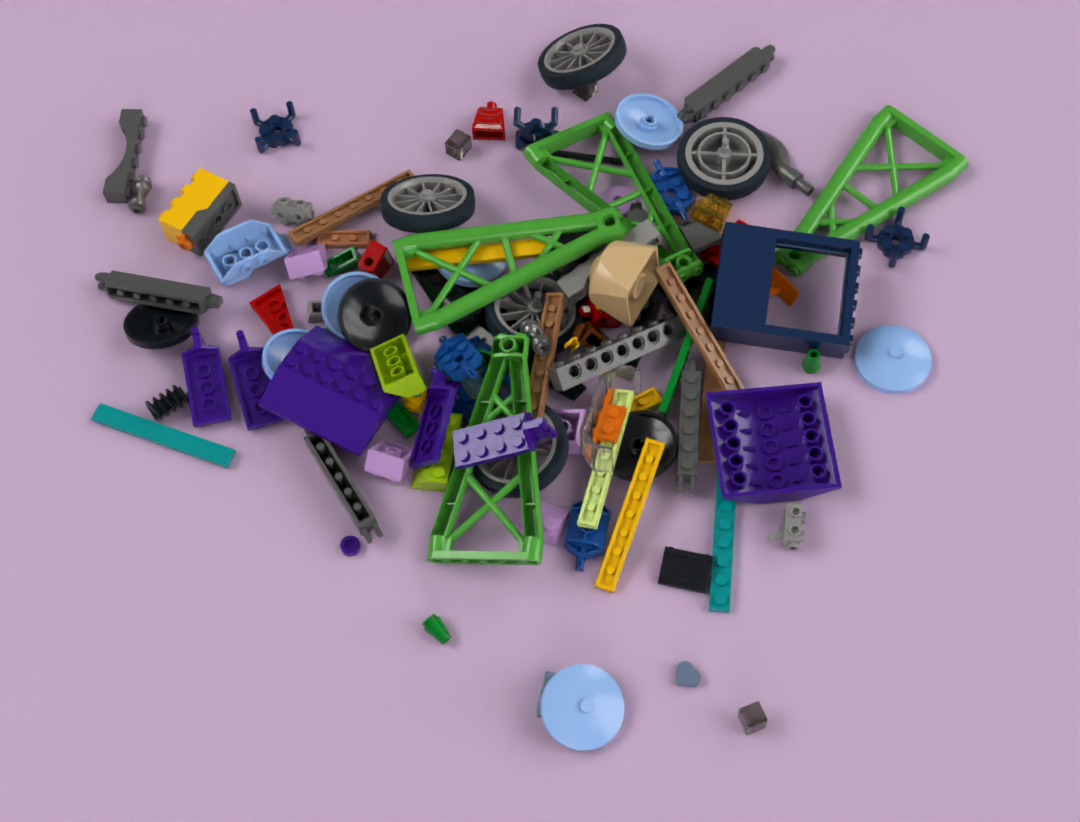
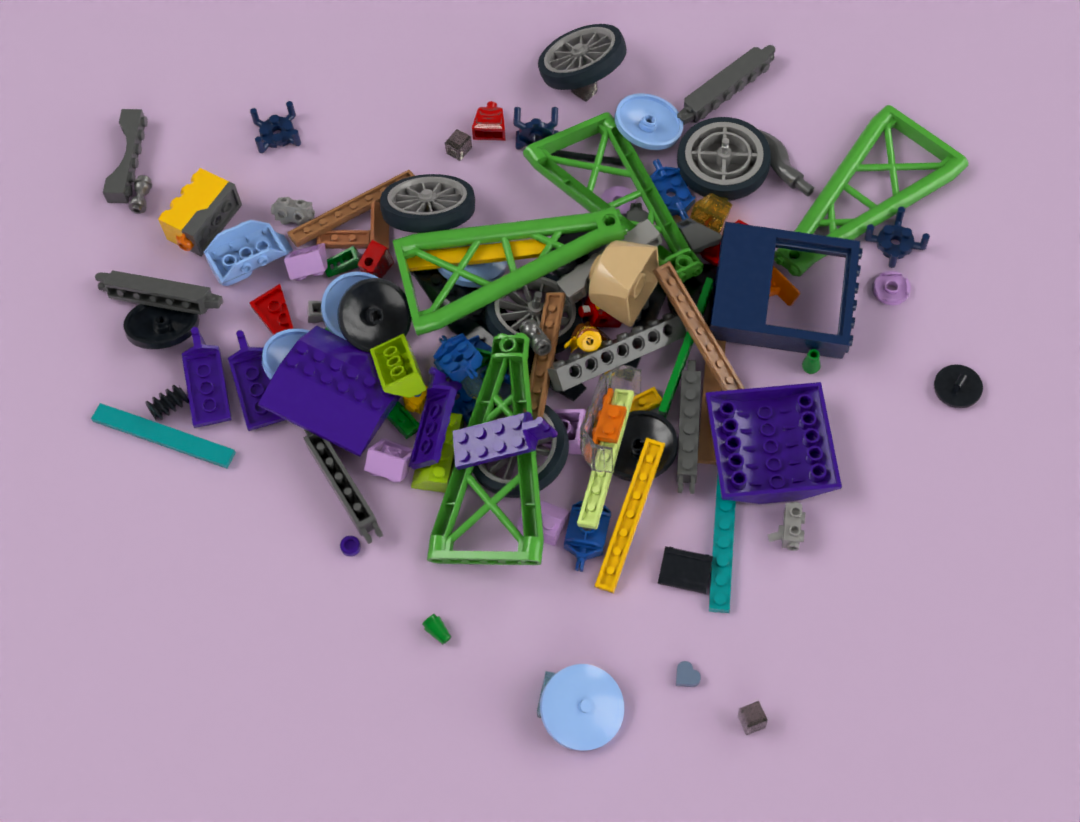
light blue dish [854,325,932,394] -> none
none -> nougat tile [370,201,389,250]
none -> yellow head [576,326,602,352]
none -> lavender tile [873,271,911,305]
none -> black shield [934,364,983,408]

